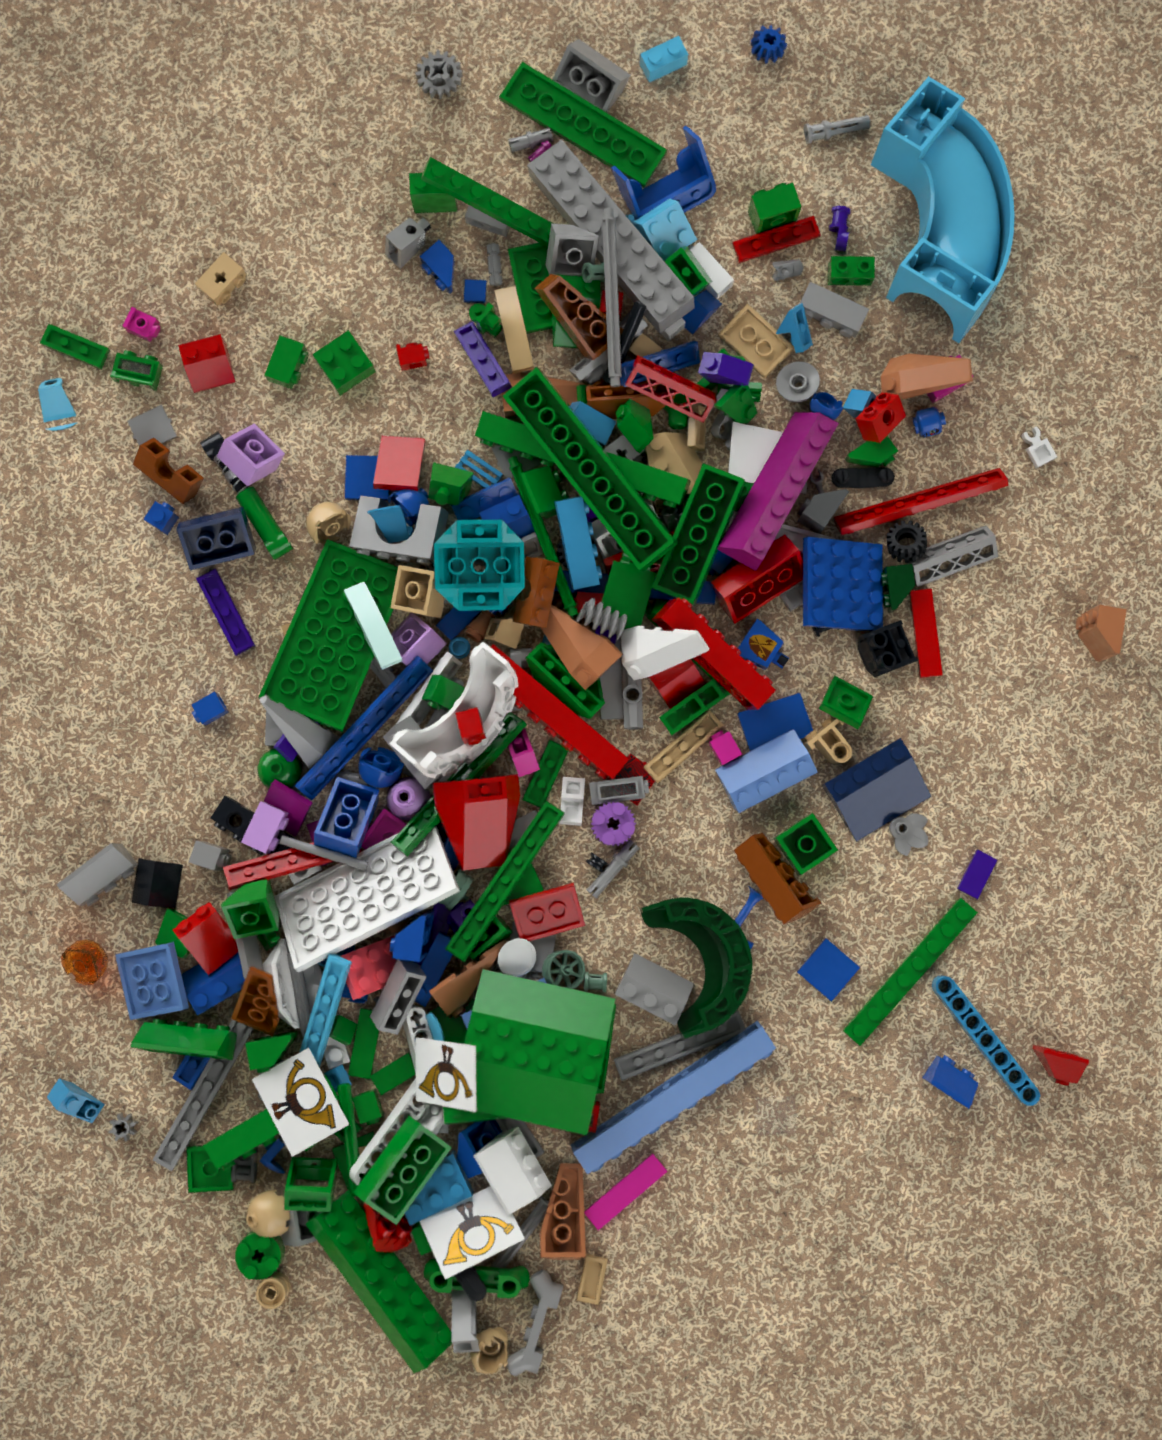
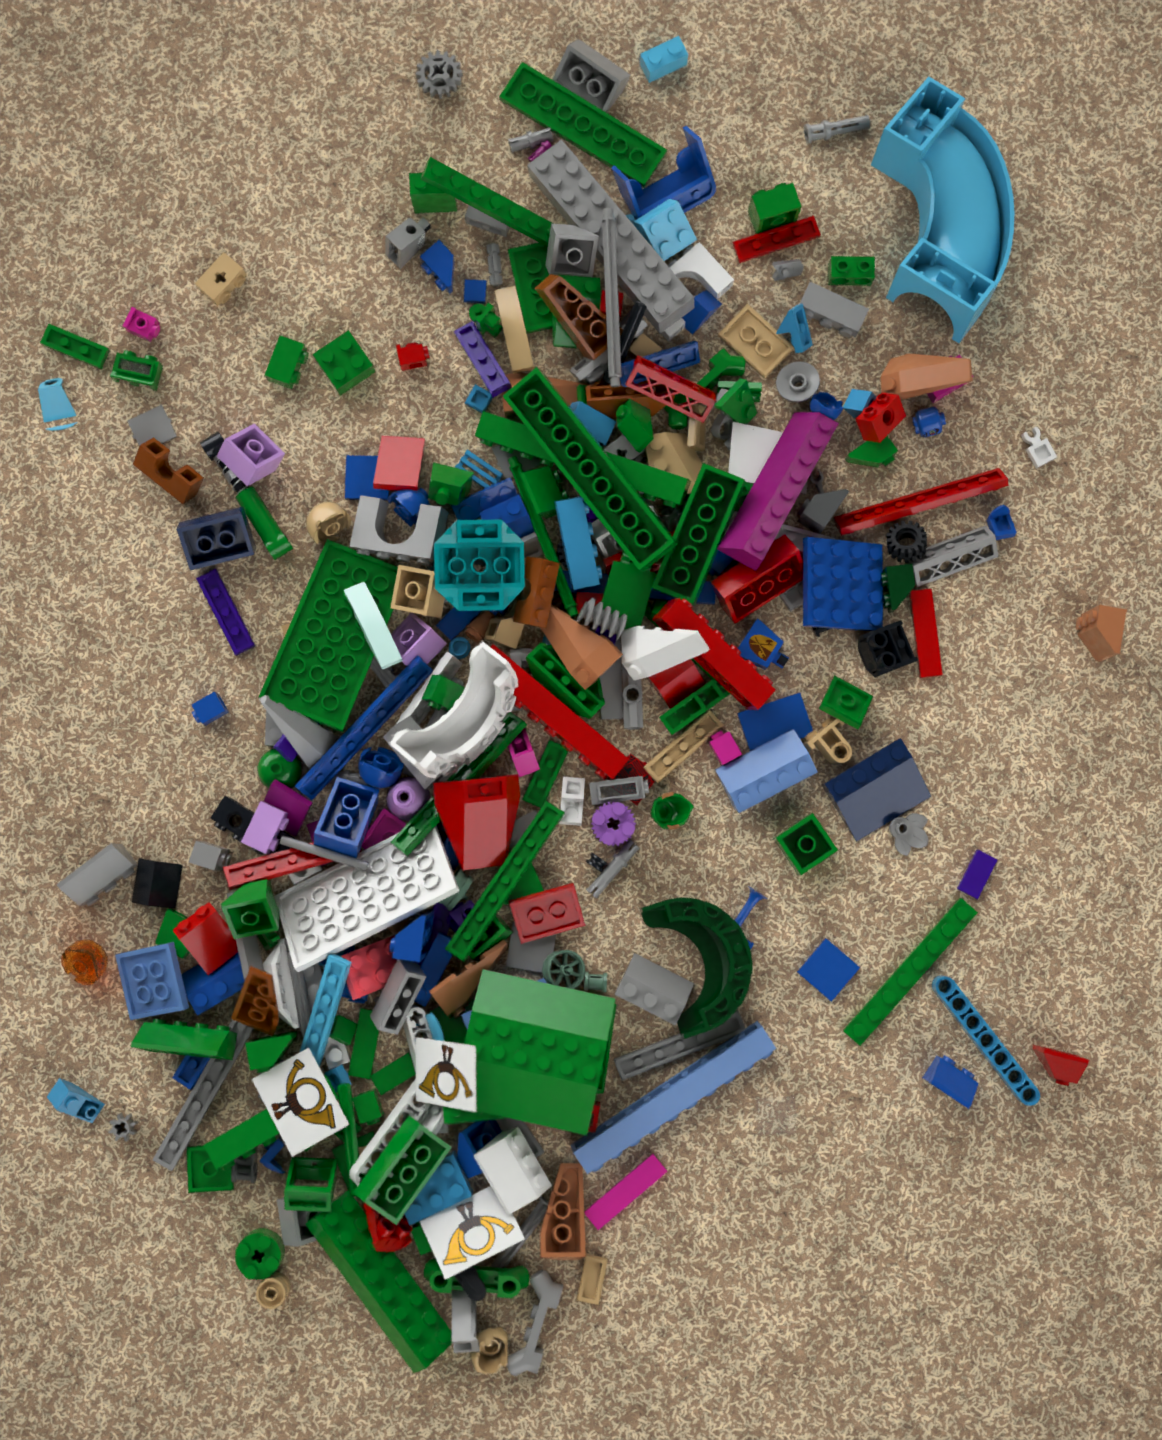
blue brick [143,501,179,535] -> none
red slope [178,334,236,393] -> none
tan cylinder [246,1189,290,1237] -> none
dark azure piece [367,505,414,543] -> none
red brick [455,707,486,745] -> none
white piece [498,938,536,977] -> none
sand green bush [582,262,605,283] -> none
green brick [665,246,713,296] -> none
dark purple slope [698,352,754,386] -> none
dark orange wedge [734,833,822,925] -> none
blue gear [750,24,787,64] -> none
dark purple connector [828,206,851,252] -> none
black piece [831,467,895,488] -> none
none -> dark azure tile [465,384,493,413]
none -> green hair [650,792,694,830]
none -> blue plate [987,505,1017,540]

